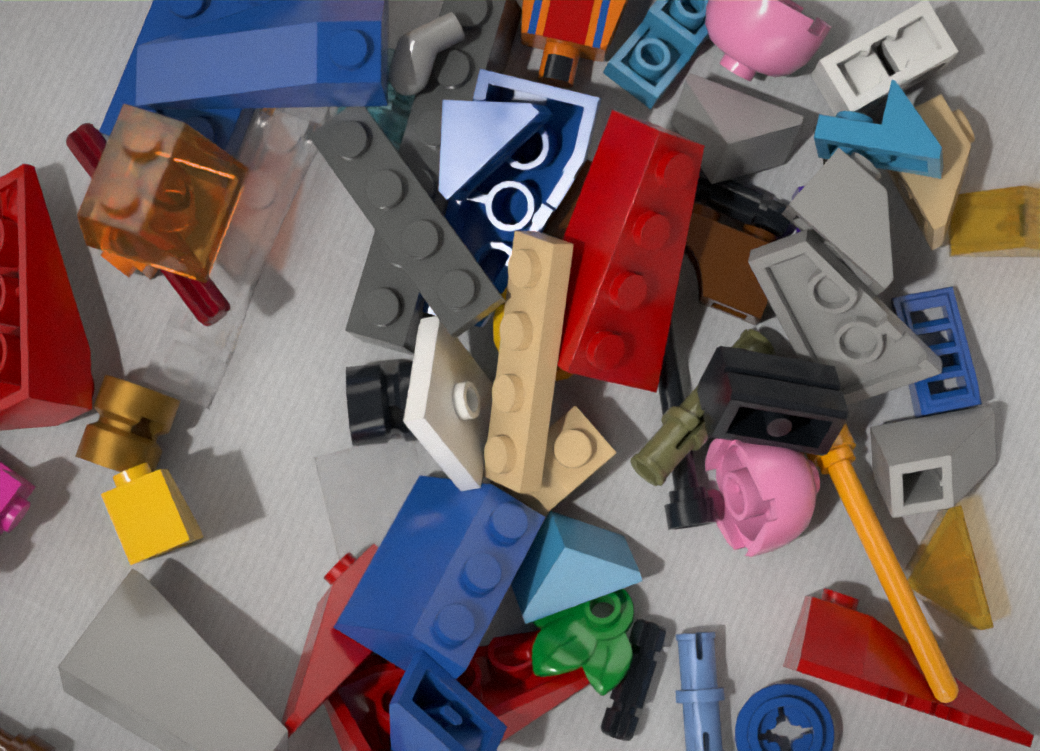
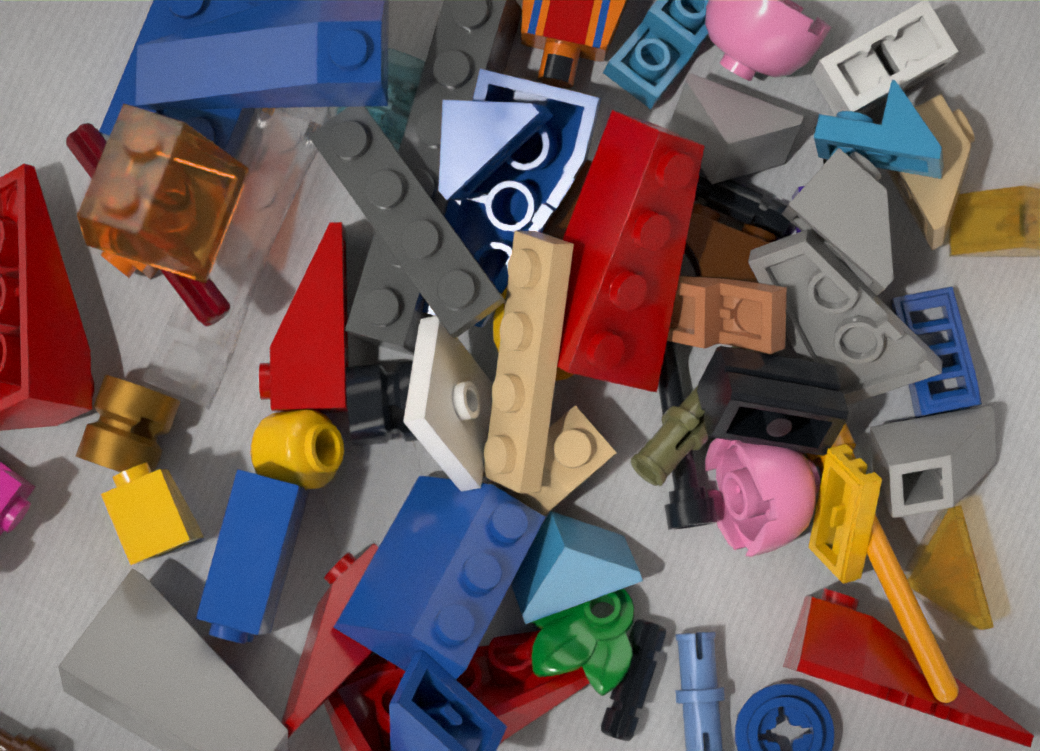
light grey arm [388,12,465,96] -> none
none -> blue brick [196,469,310,644]
none -> yellow head [250,409,344,490]
none -> red slope [259,222,349,413]
none -> nougat slope [667,276,787,354]
none -> yellow tile [808,444,882,584]

